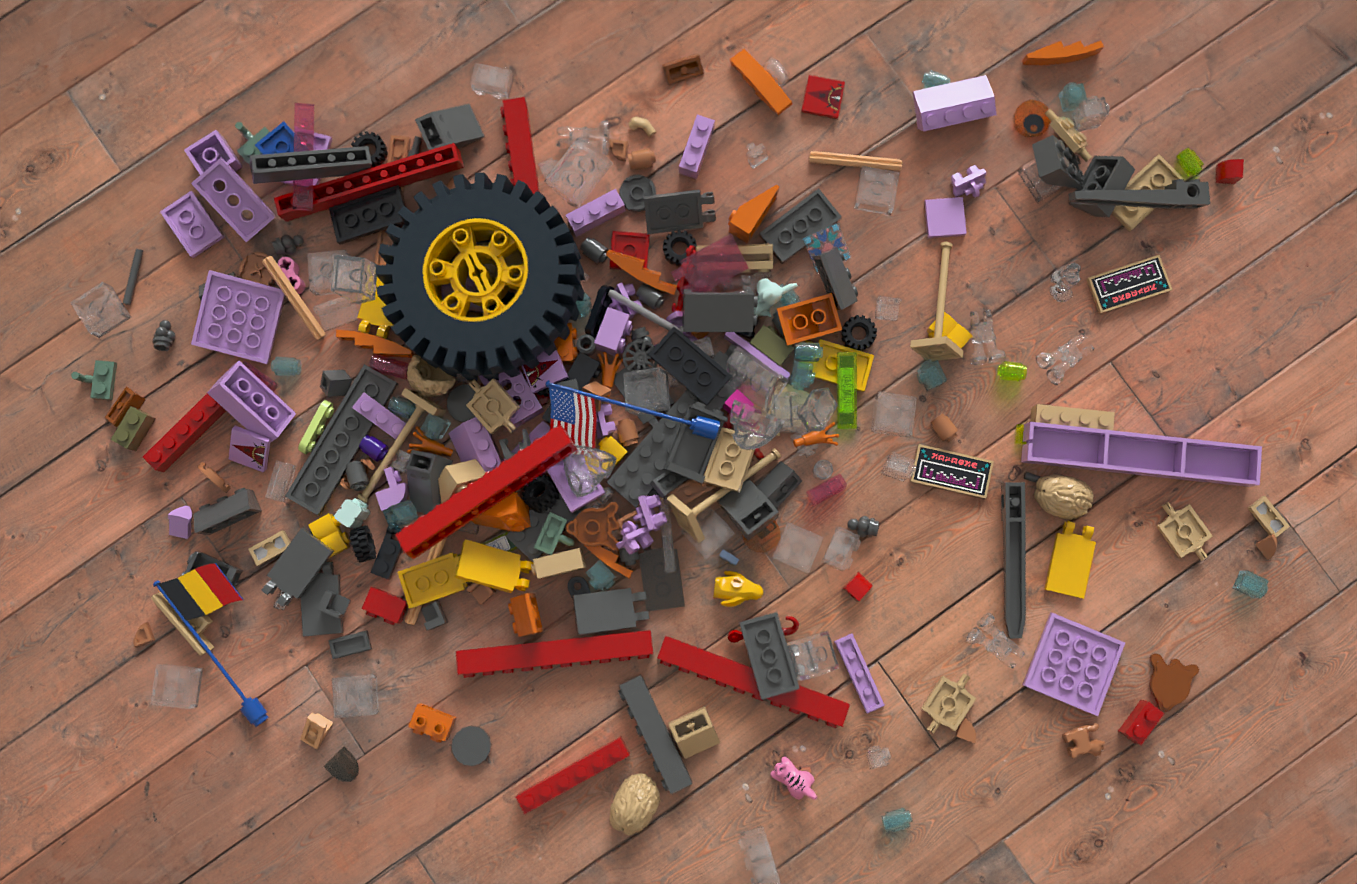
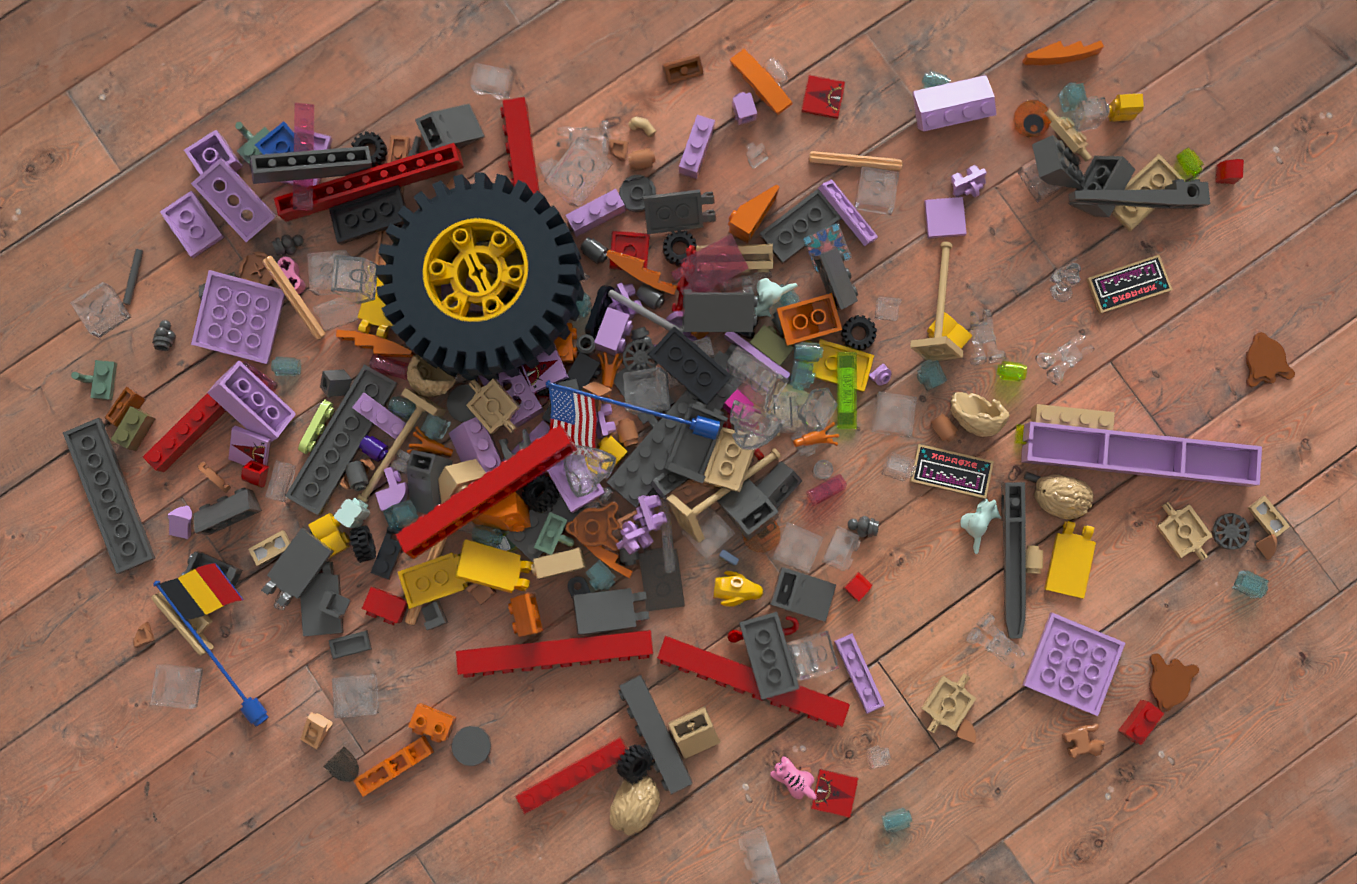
none -> dark grey plate [63,418,156,574]
none -> red brick [241,460,269,488]
none -> orange slope [353,736,434,797]
none -> clear light blue brick [472,525,503,548]
none -> black tyre [616,744,653,784]
none -> lavender brick [732,93,757,125]
none -> dark grey slope [770,567,836,622]
none -> red tile [811,769,858,817]
none -> lavender tile [818,180,878,246]
none -> lavender plate [869,364,891,385]
none -> tan hair [950,392,1009,437]
none -> light aqua animal [960,499,1002,554]
none -> tan brick [1026,546,1043,574]
none -> yellow brick [1106,93,1144,121]
none -> dark grey wheel [1212,513,1250,550]
none -> dark orange tile [1246,332,1295,387]

